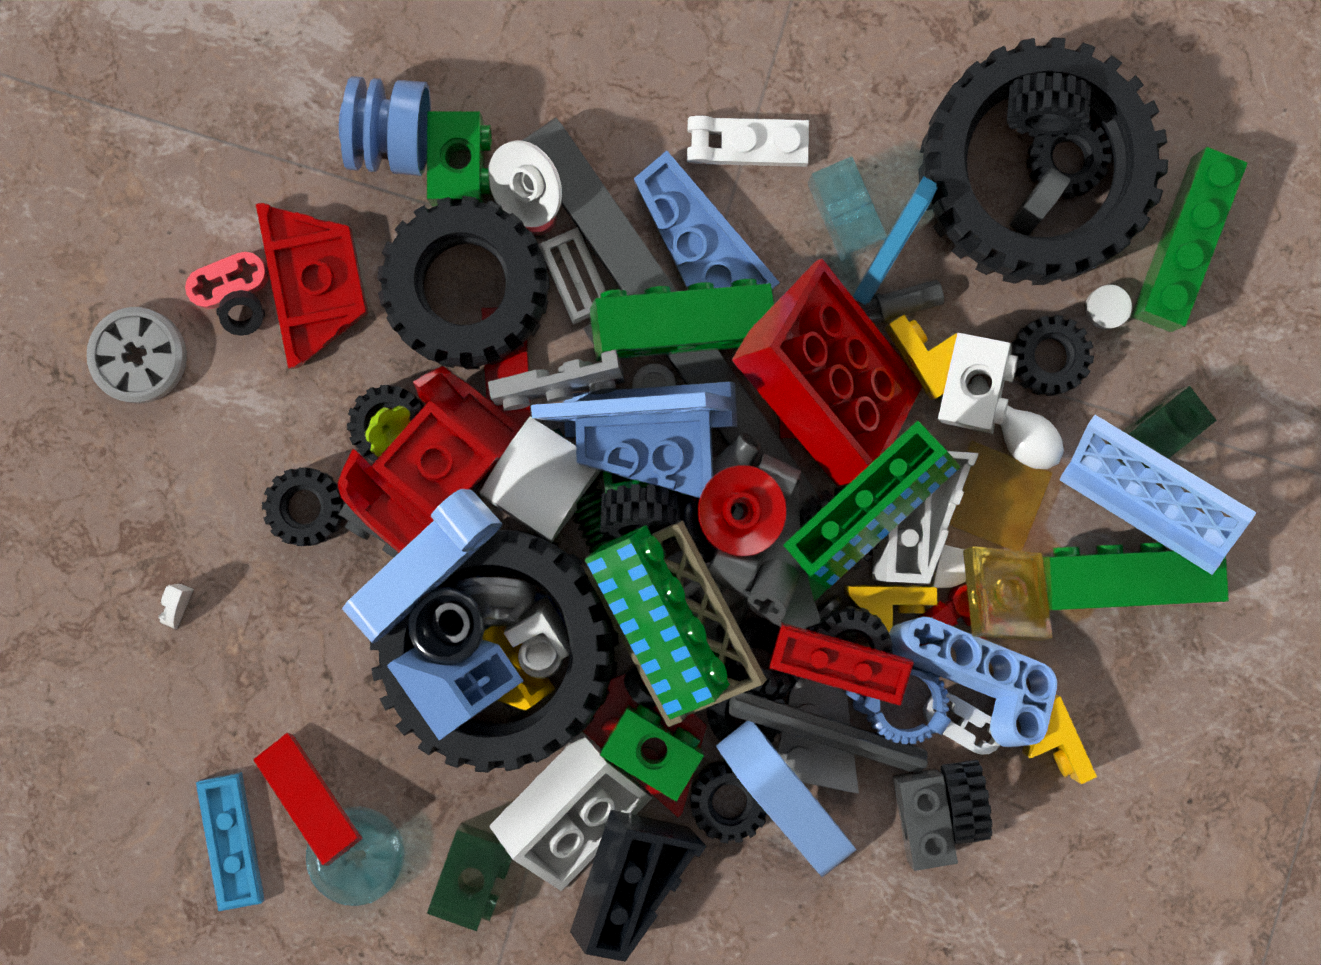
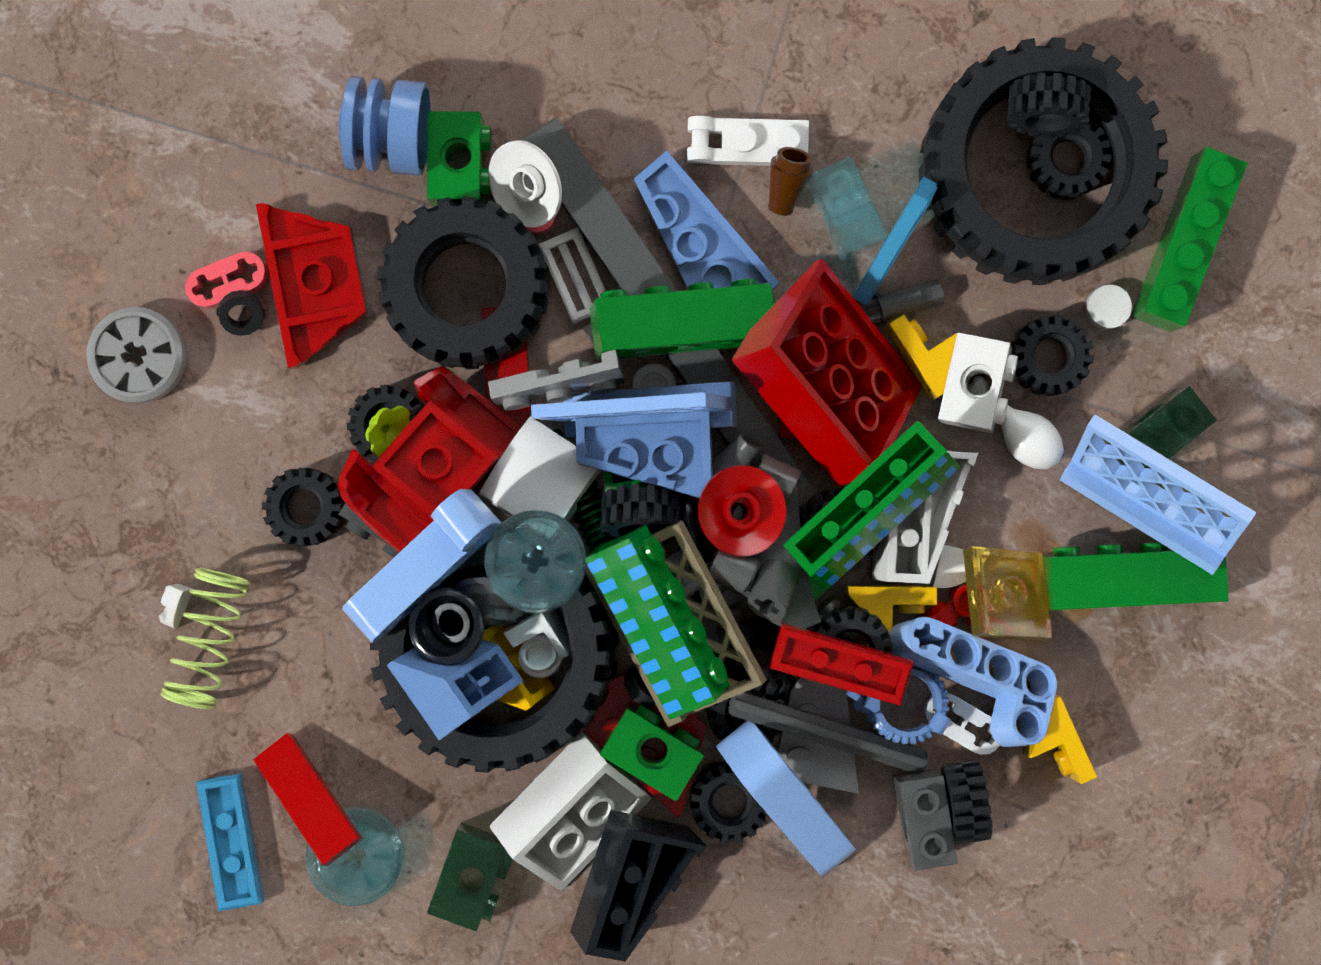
clear yellow tile [949,441,1053,553] -> none
dark grey beam [1009,167,1070,236] -> none
none -> yellowish green piece [160,568,250,709]
none -> clear light blue wheel [485,510,586,613]
none -> reddish brown cone [768,147,813,216]

